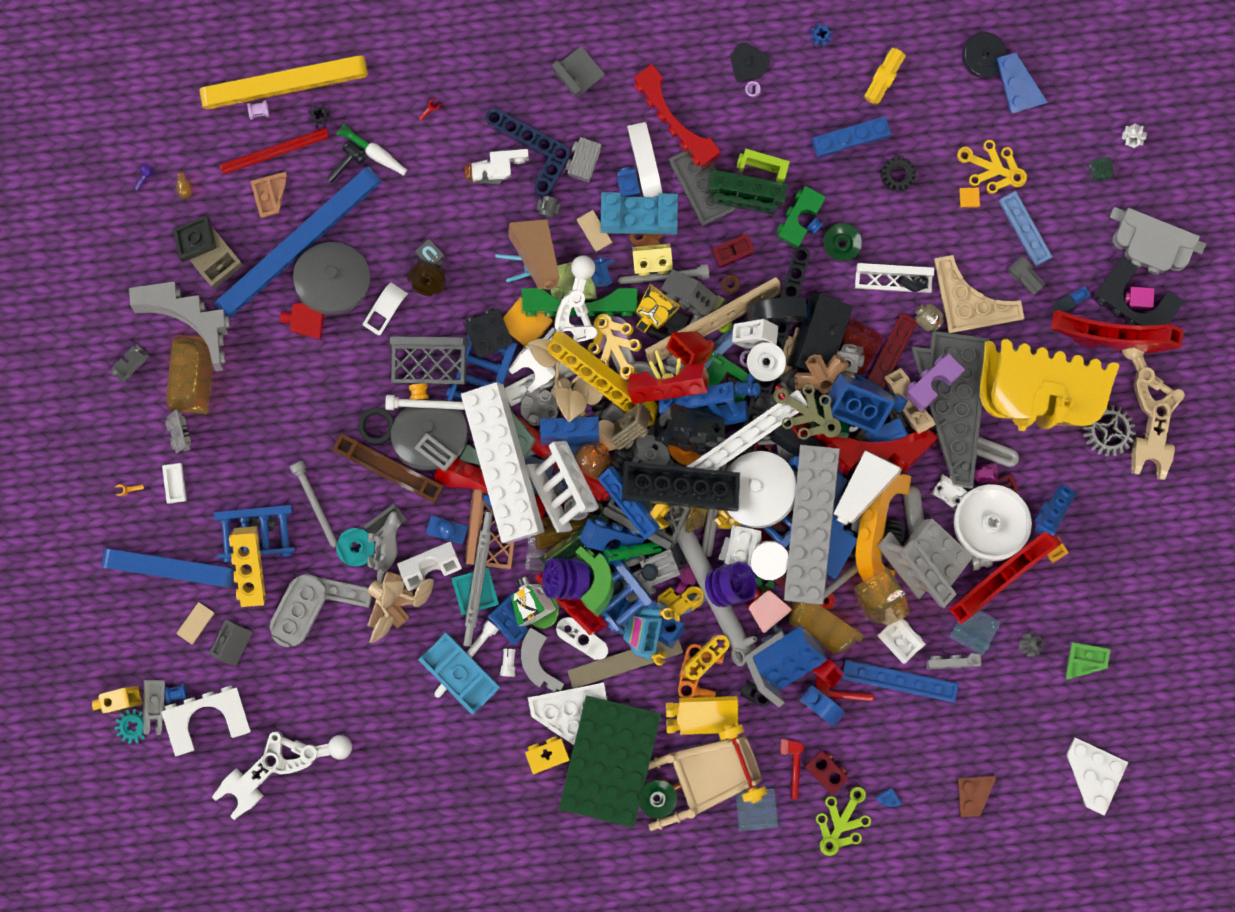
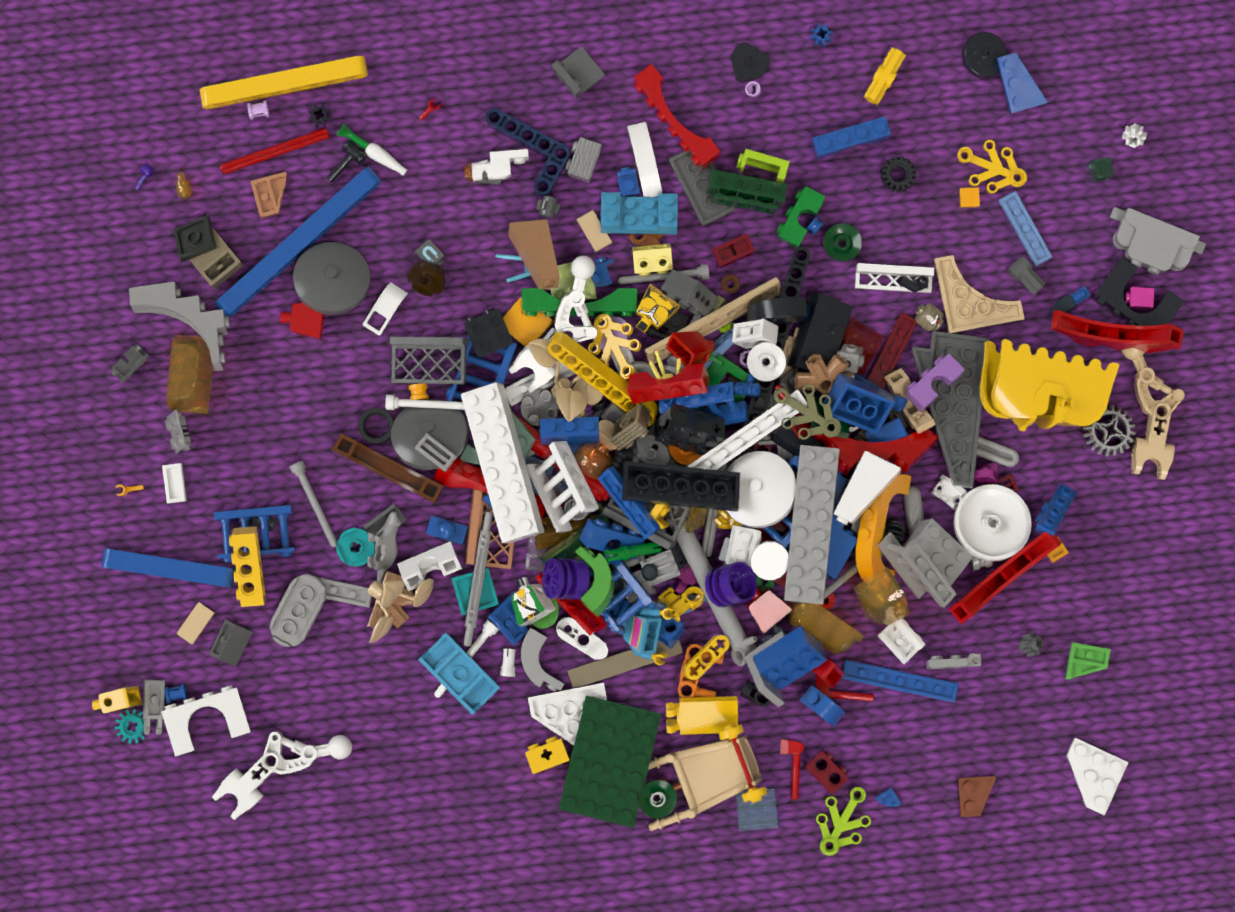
clear light blue hinge [949,610,1001,656] -> none

